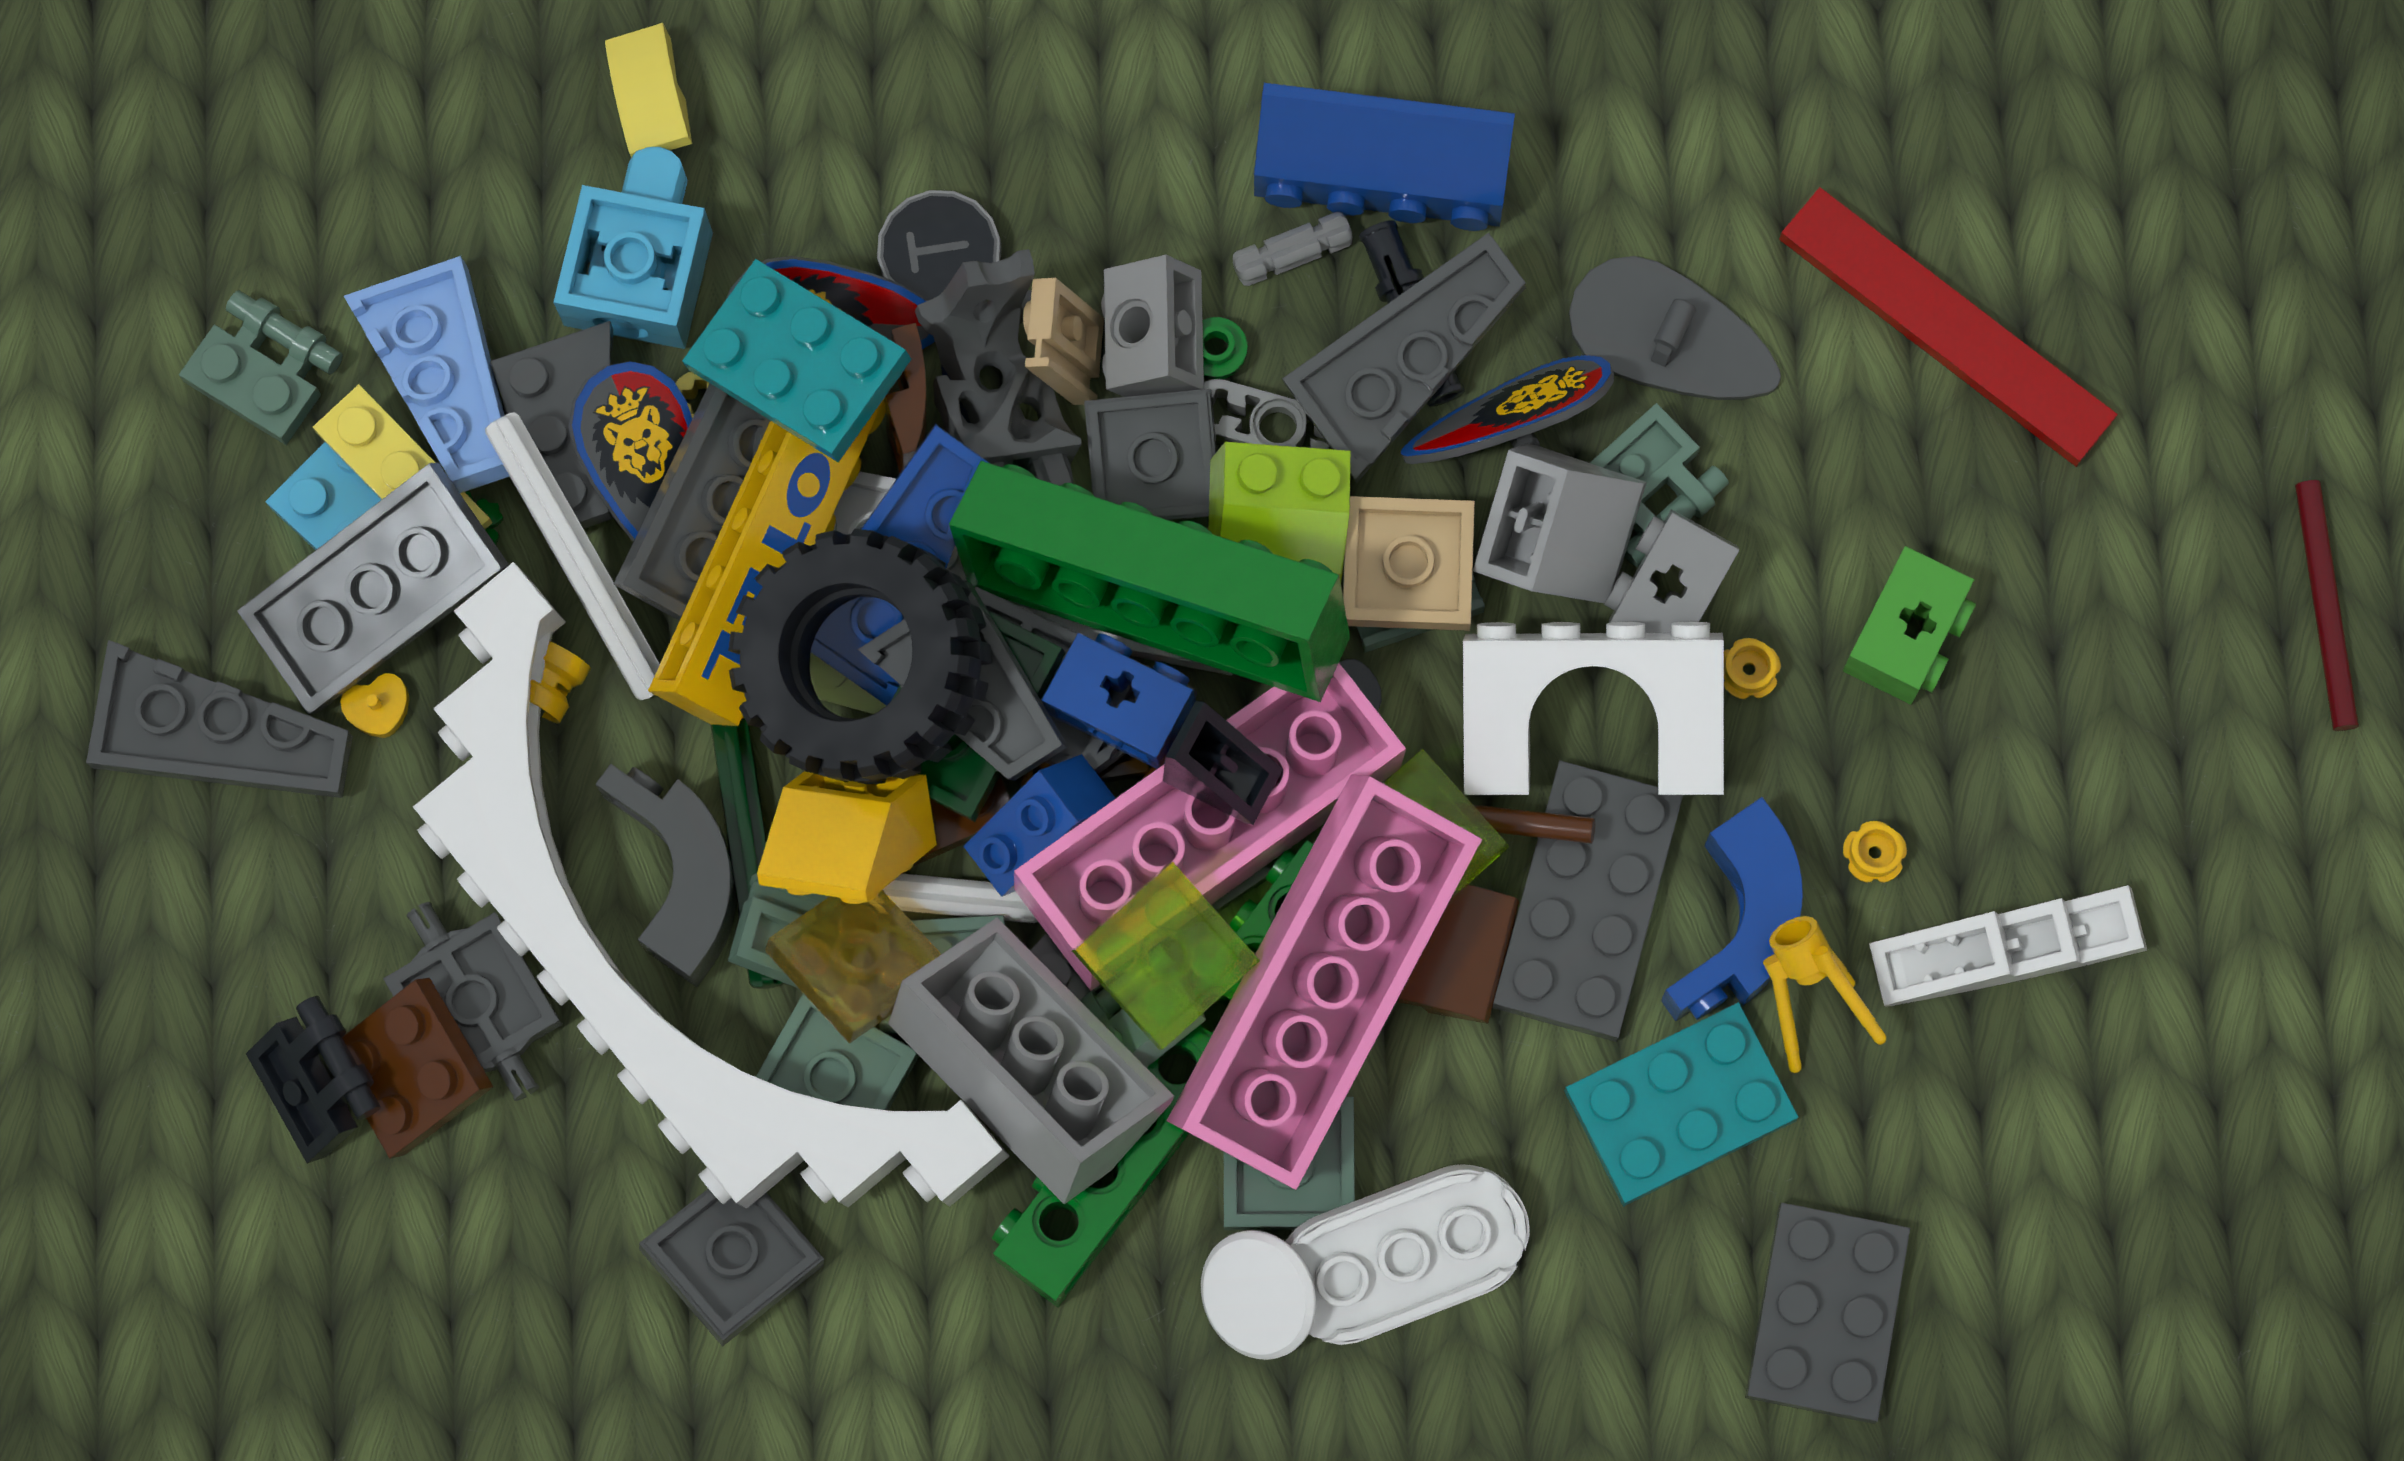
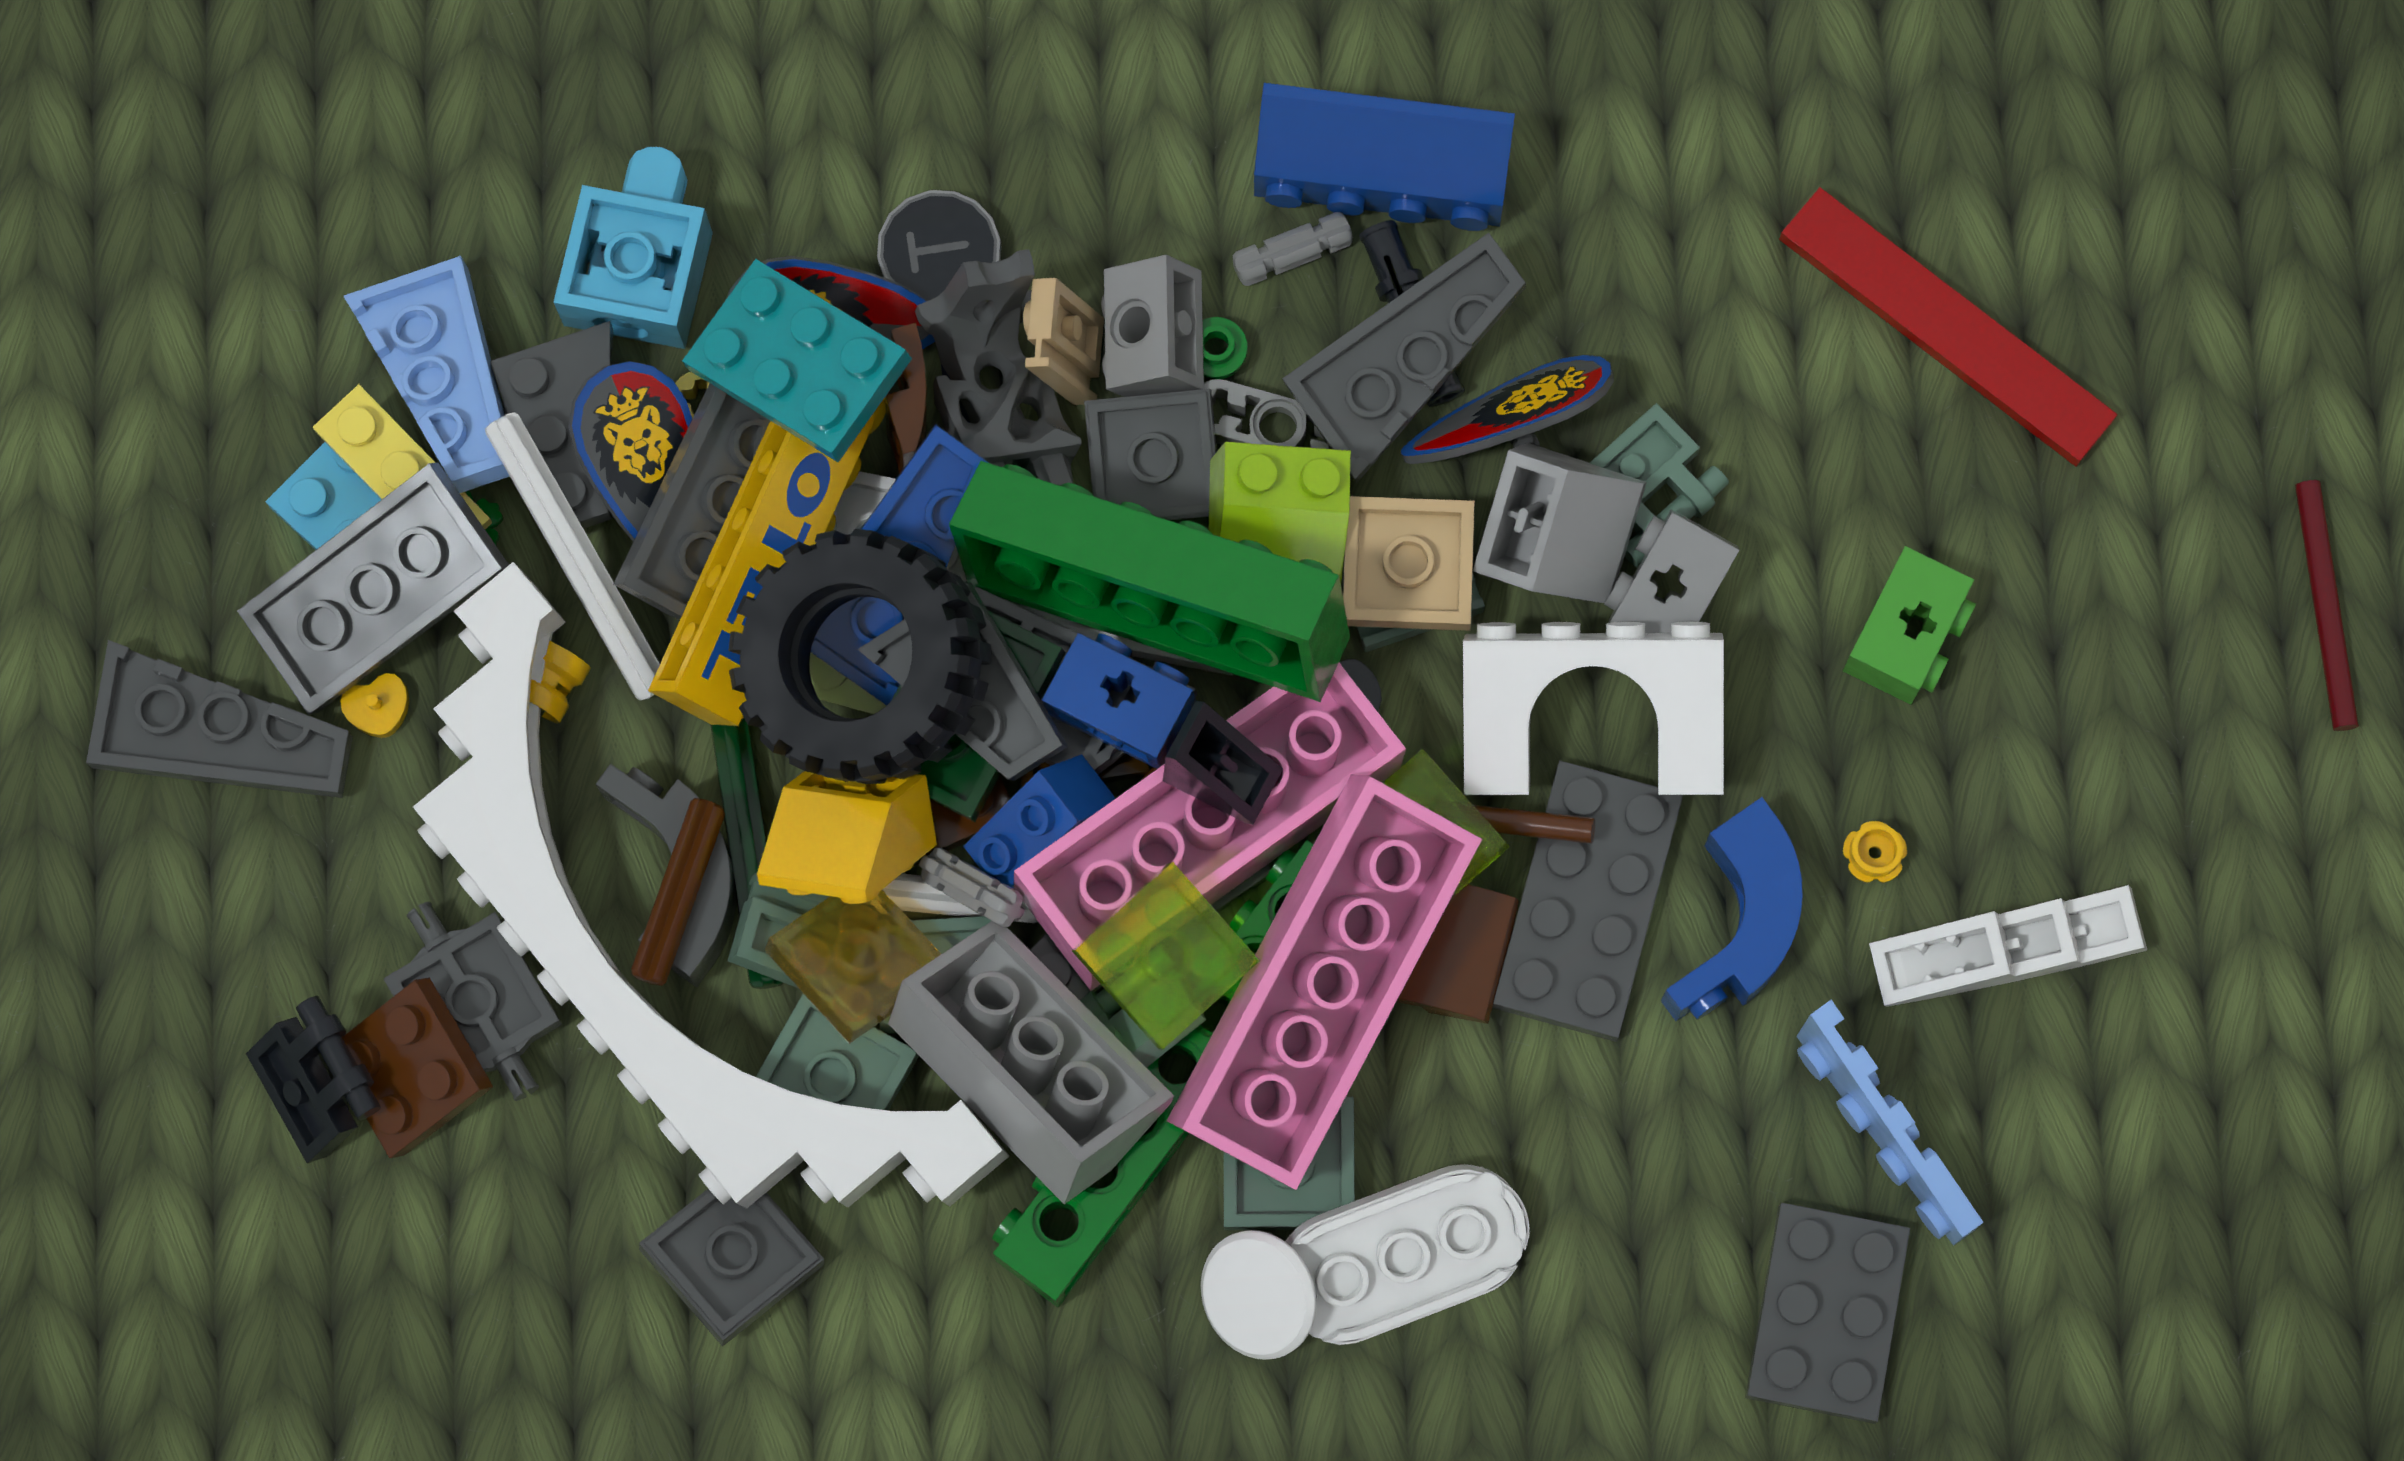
sand green plate [179,290,343,445] -> none
light yellow slope [605,23,692,158] -> none
teal plate [1564,1002,1799,1207] -> none
dark grey shield [1569,256,1781,400] -> none
yellow plate [1724,638,1781,699] -> none
yellow plant [1763,916,1887,1073] -> none
none -> reddish brown axle [631,798,725,986]
none -> light grey axle [919,848,1025,927]
none -> light blue wing [1796,999,1983,1246]

